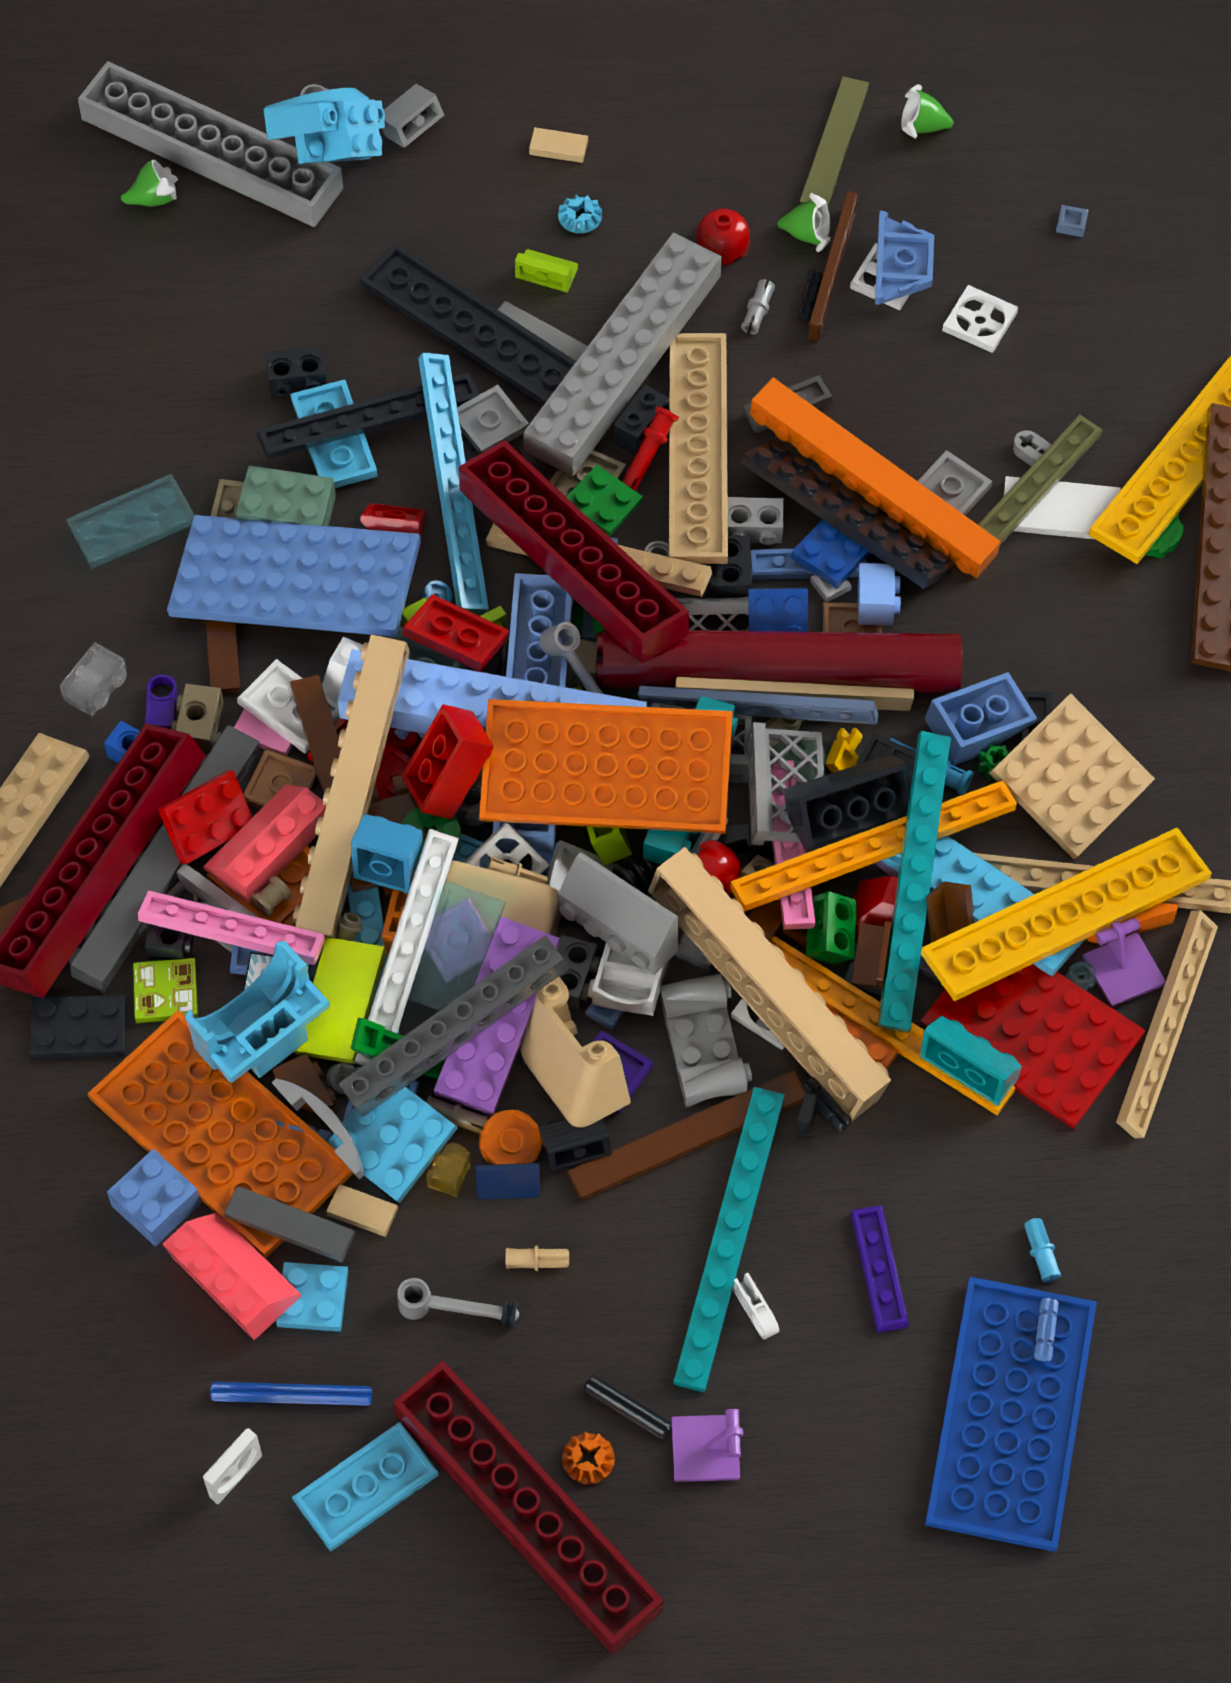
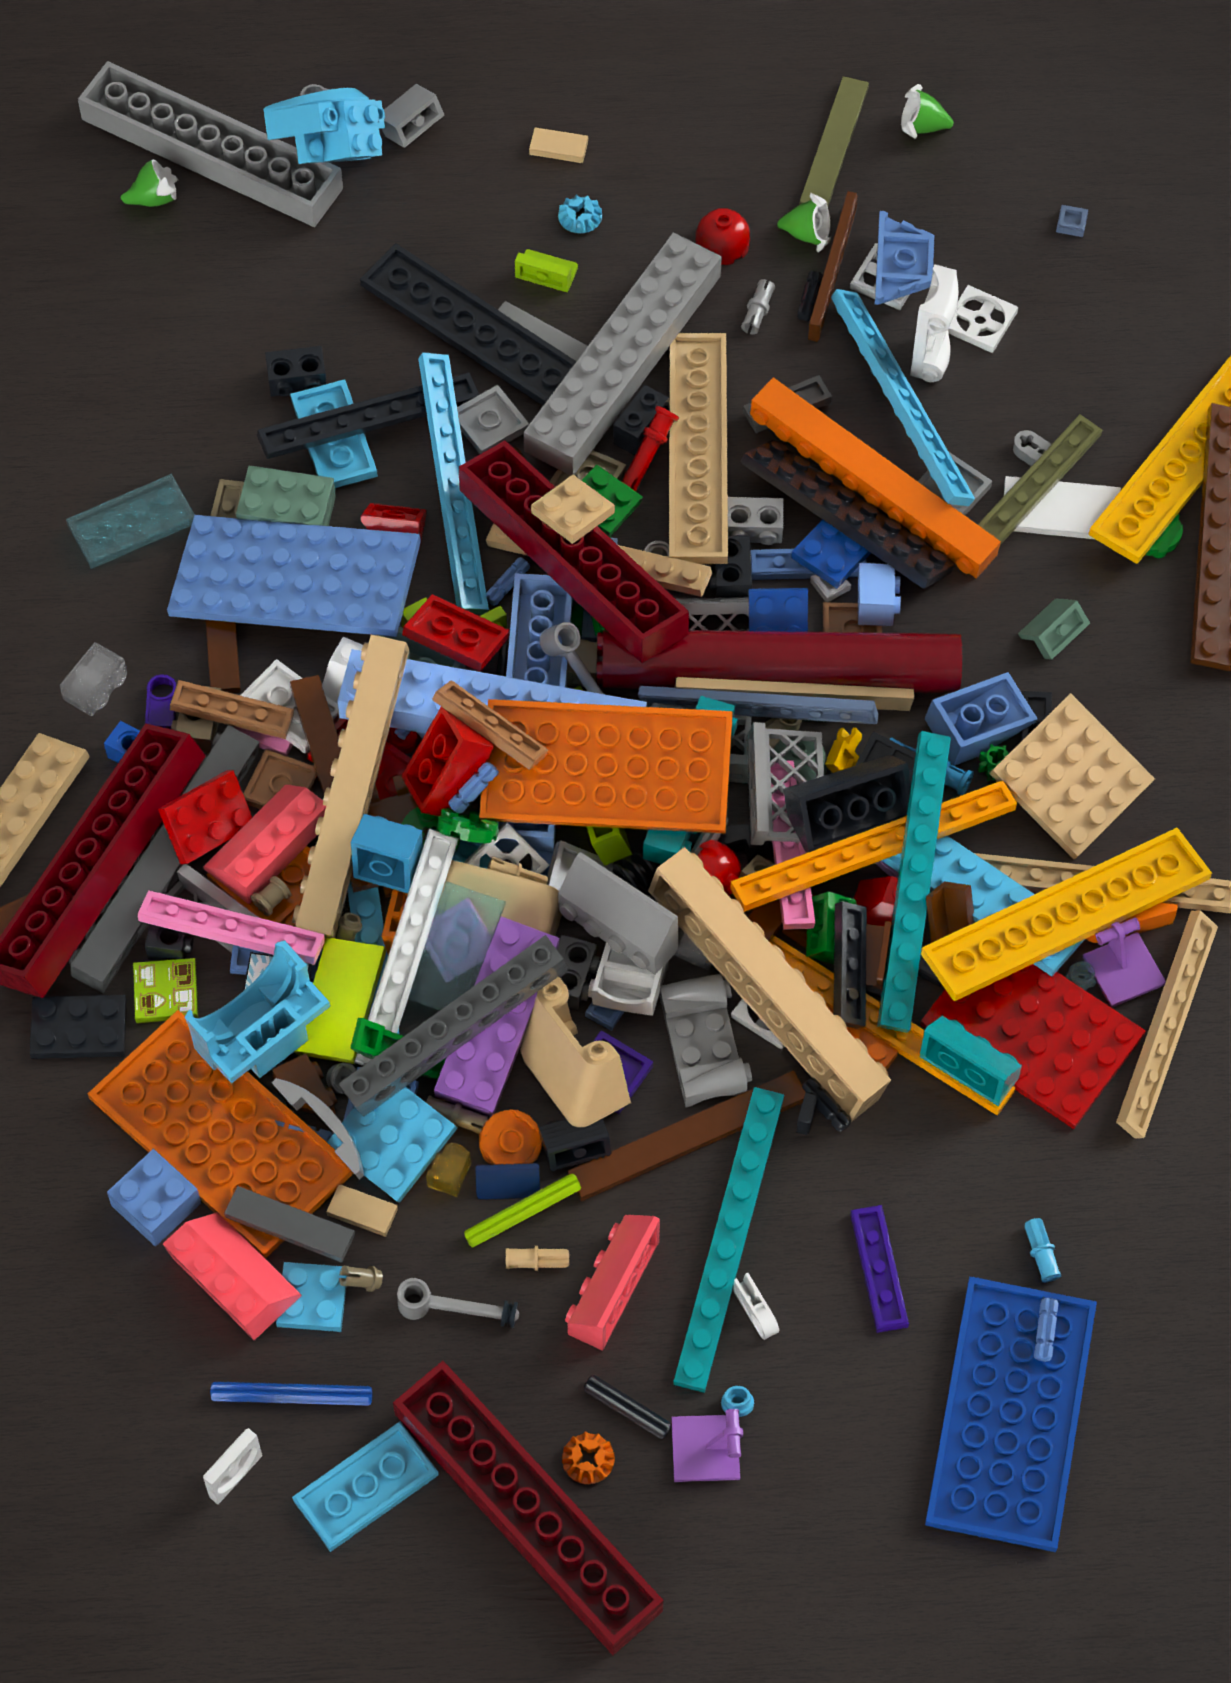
dark azure tile [422,580,452,602] -> none
none -> medium nougat tile [170,680,294,739]
none -> dark tan pin [339,1265,383,1292]
none -> medium nougat tile [432,680,548,770]
none -> green plate [436,808,499,843]
none -> medium blue axle [448,762,499,813]
none -> lime axle [464,1174,581,1247]
none -> medium blue axle [486,557,530,606]
none -> tan plate [531,475,615,544]
none -> coral slope [565,1215,660,1351]
none -> medium azure plate [721,1386,754,1417]
none -> medium azure plate [831,289,975,506]
none -> black plate [833,901,867,1029]
none -> white piece [910,264,959,382]
none -> sand green panel [1018,598,1090,660]

